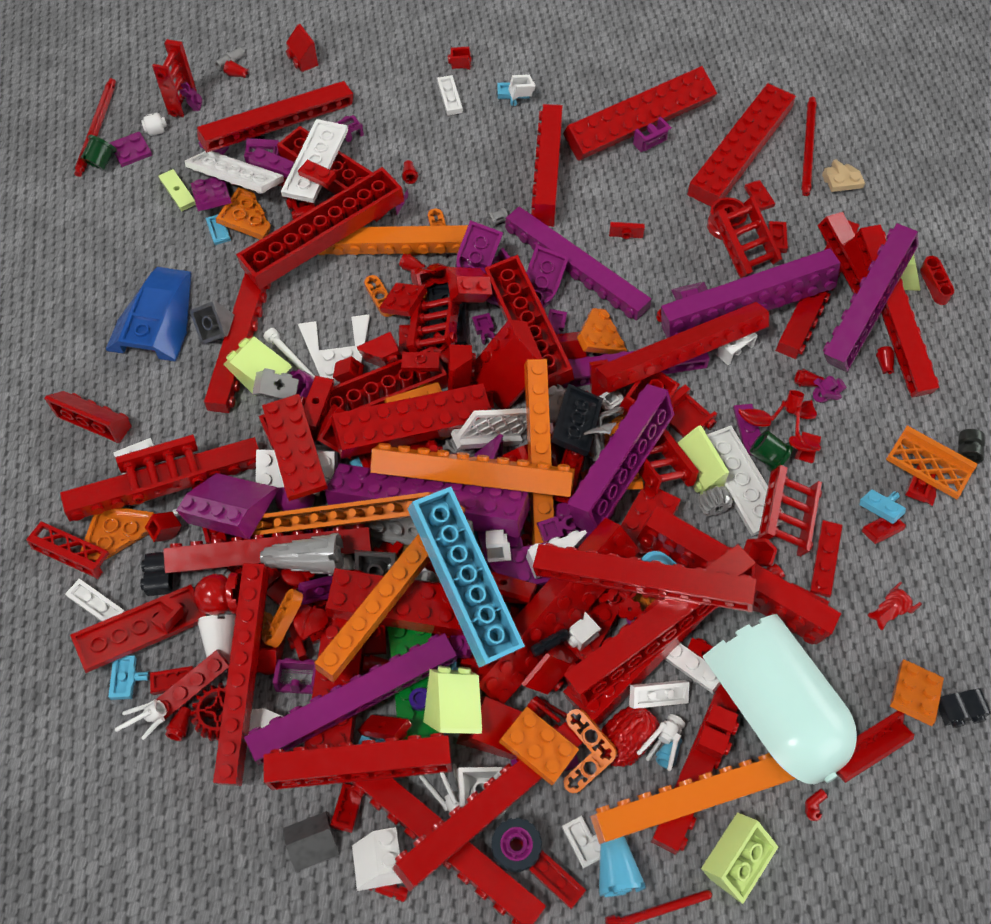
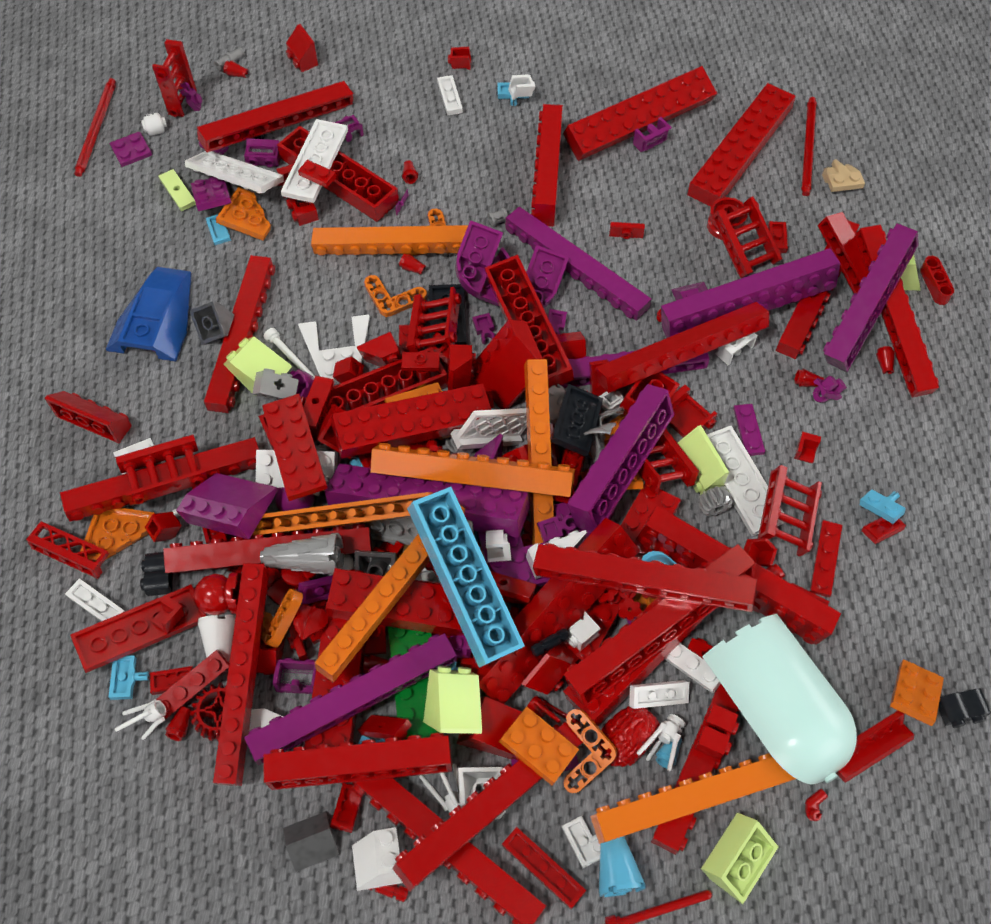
dark green piece [81,135,117,171] -> none
red brick [236,167,404,290] -> none
magenta plate [249,147,295,178] -> none
red plate [379,282,427,317] -> none
dark purple tile [409,688,427,711] -> none
red brick [410,263,448,288] -> none
red slope [446,267,492,303] -> none
black wheel [491,818,542,873] -> none
orange plate [577,308,627,354] -> none
red plant [738,390,821,452] -> none
red plate [744,180,776,211] -> none
dark green piece [750,430,793,472] -> none
red hair [868,581,922,630] -> none
orange fence [886,425,978,499] -> none
red slope [905,465,936,506] -> none
pearl dark grey wheel [957,429,985,464] -> none

